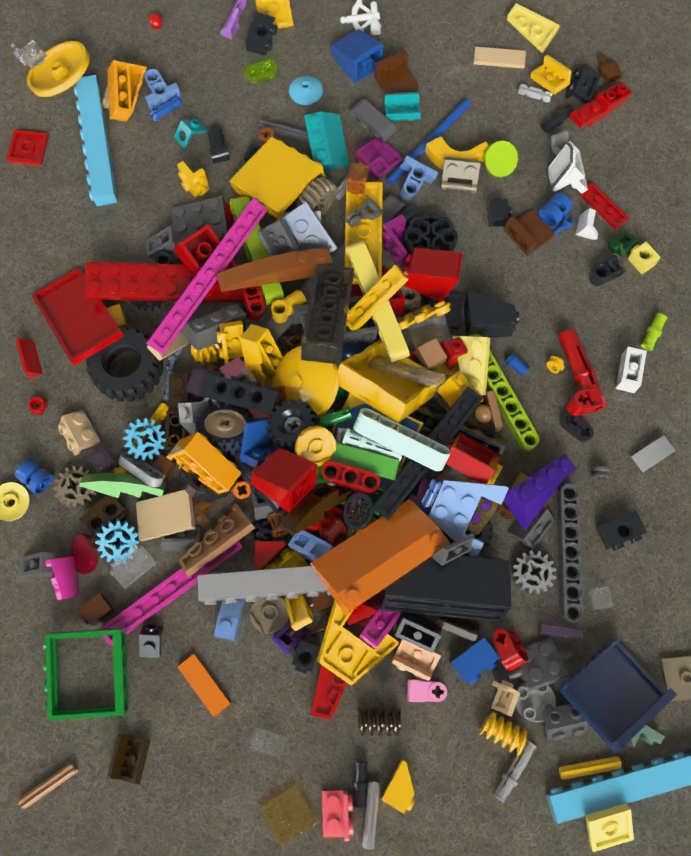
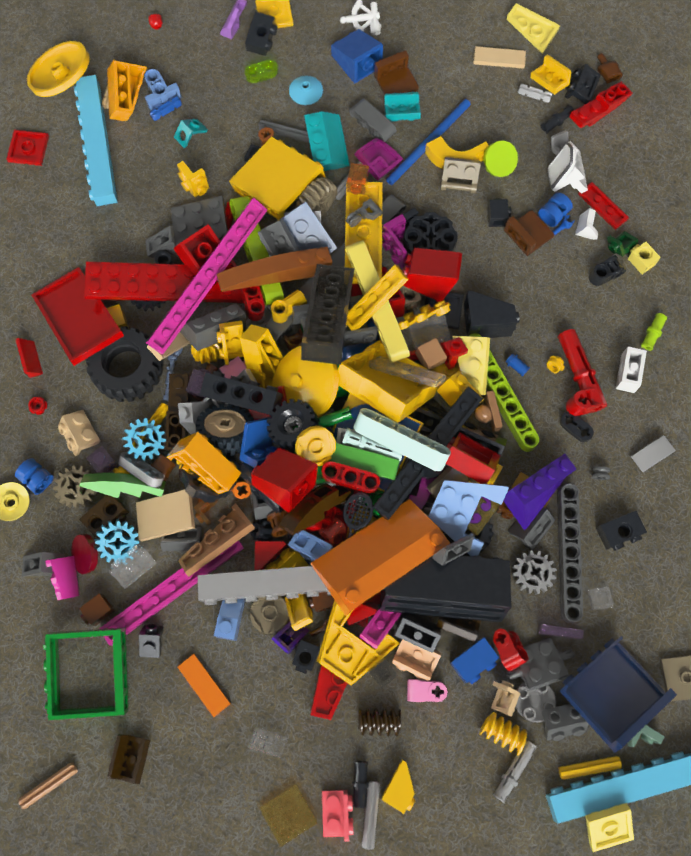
clear bracket [11,40,47,69] -> none
black piece [207,127,230,163] -> none
medium blue tile [400,156,438,200] -> none
blue axle [418,478,443,515] -> none

